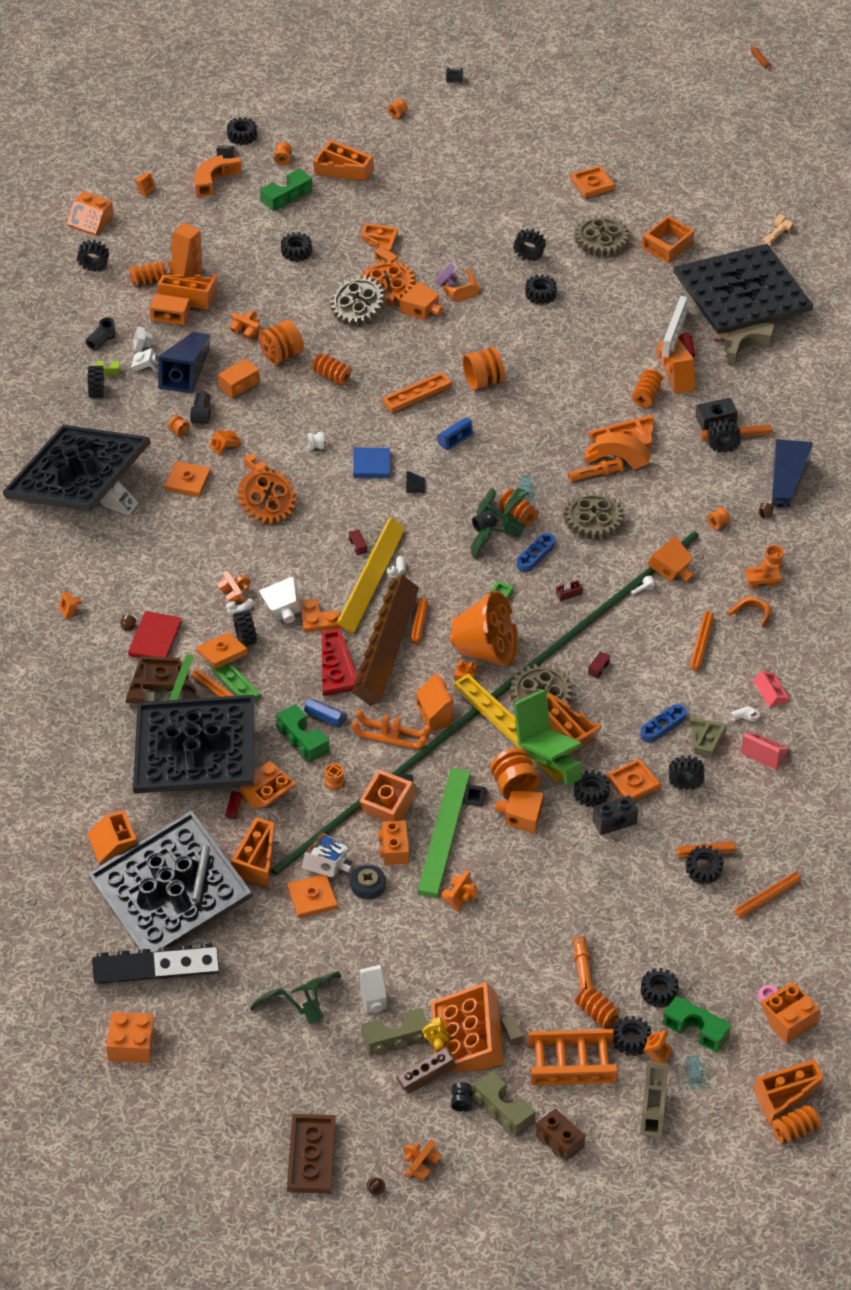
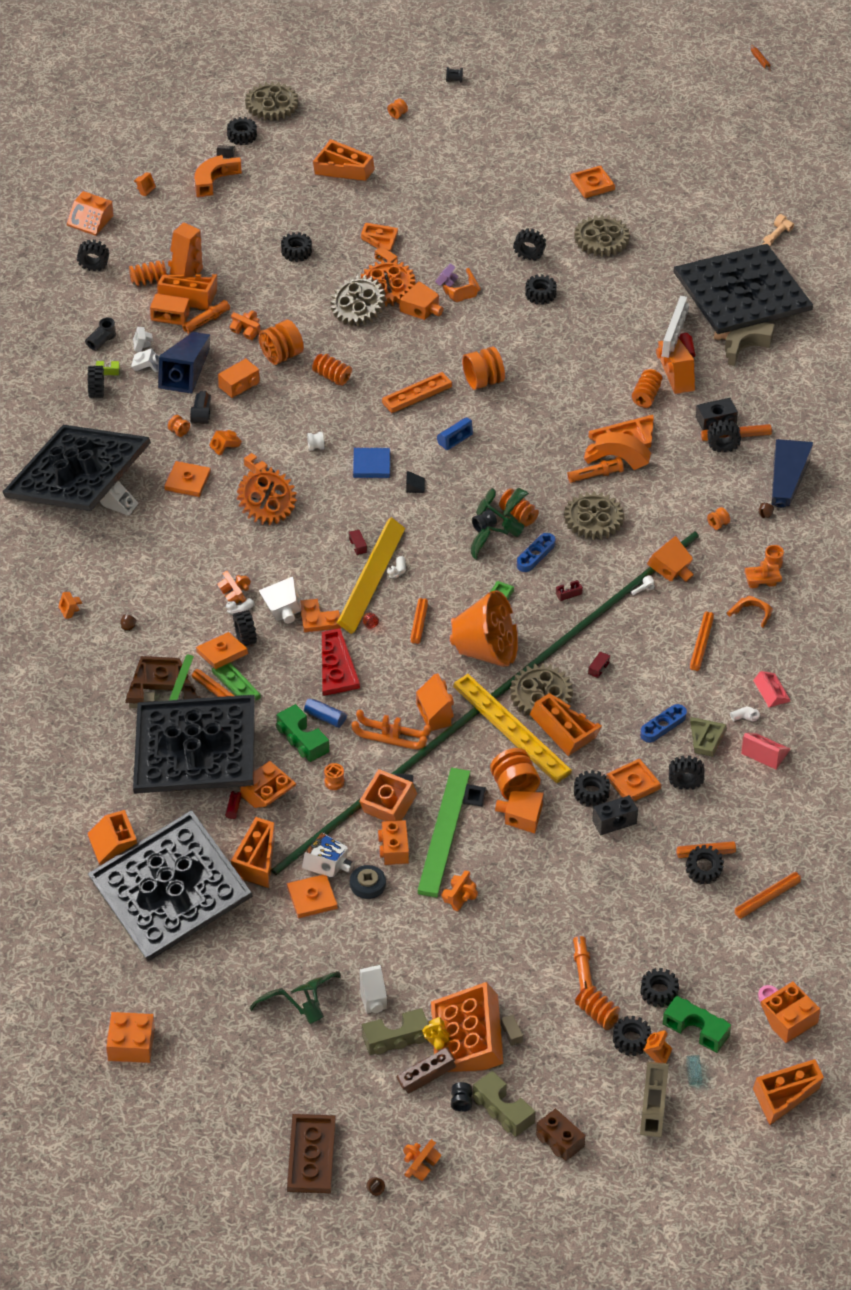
brick [92,943,220,984] -> none
red tile [128,611,182,658] -> none
light grey bar [192,846,210,903] -> none
green arch [260,168,312,211] -> none
orange wheel [274,142,292,165] -> none
reddish brown brick [352,575,419,705] -> none
orange tile [454,659,477,680] -> none
bright green piece [514,690,582,785] -> none
clear light blue piece [519,476,532,501] -> none
orange fence [528,1028,617,1085] -> none
orange window [642,216,695,263] -> none
orange piece [771,1105,821,1144] -> none
none -> orange pin [182,300,230,334]
none -> dark tan gear [245,82,299,121]
none -> clear red hinge [362,612,379,629]

